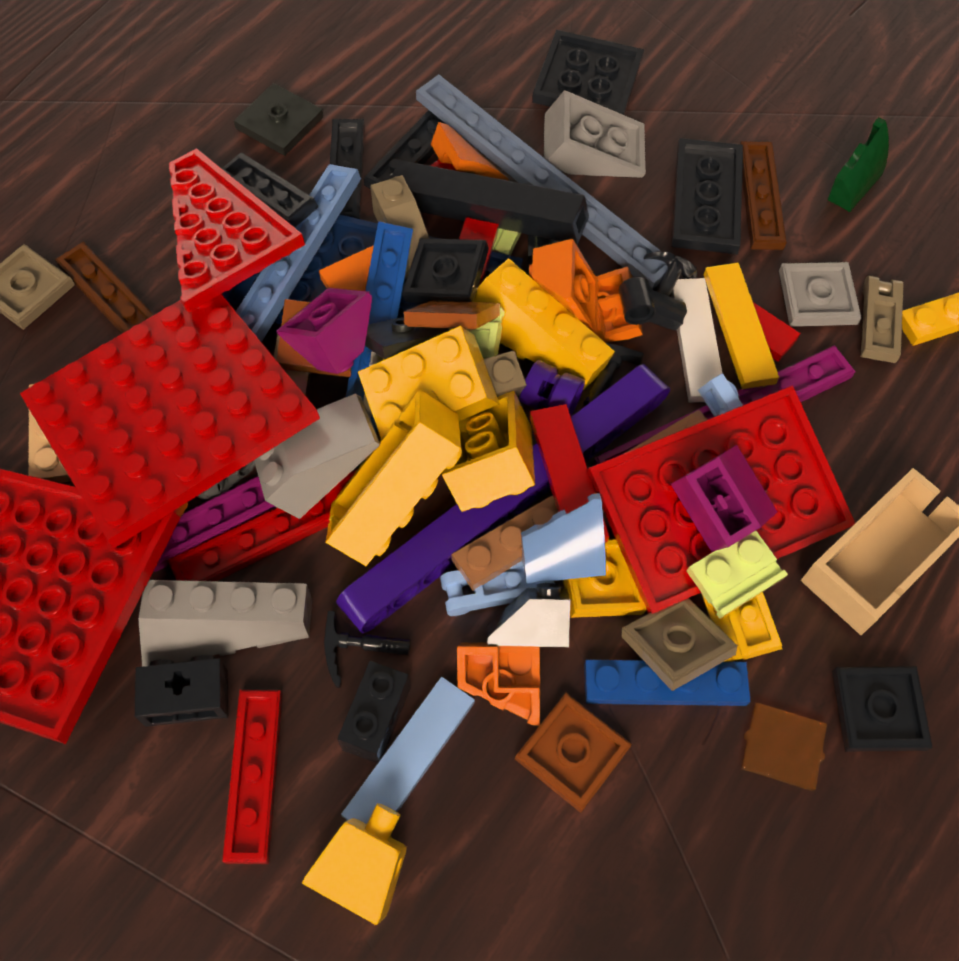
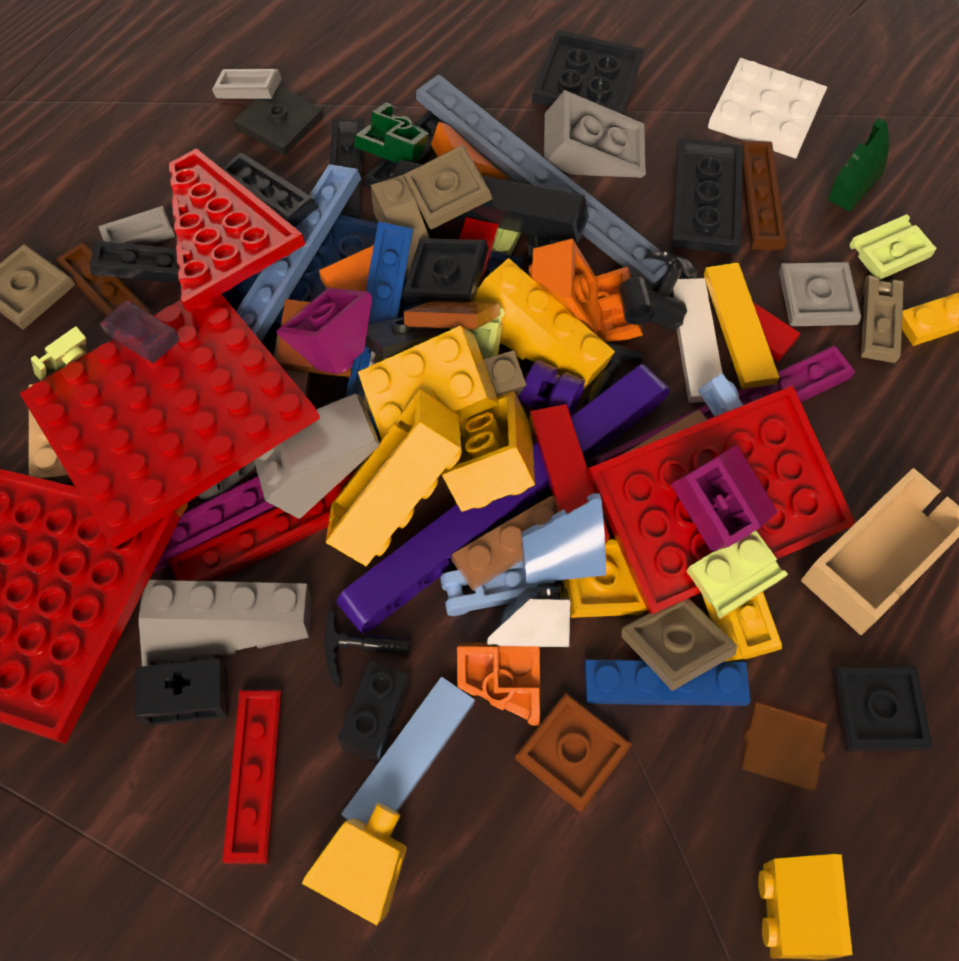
none -> yellowish green plate [31,326,86,381]
none -> black plate [90,241,180,283]
none -> light grey tile [98,206,175,246]
none -> plate [100,301,180,364]
none -> light grey tile [212,69,282,99]
none -> dark green slope [354,102,429,164]
none -> dark tan plate [403,145,492,230]
none -> white plate [708,58,827,159]
none -> yellow slope [758,854,853,960]
none -> yellowish green plate [849,214,937,280]

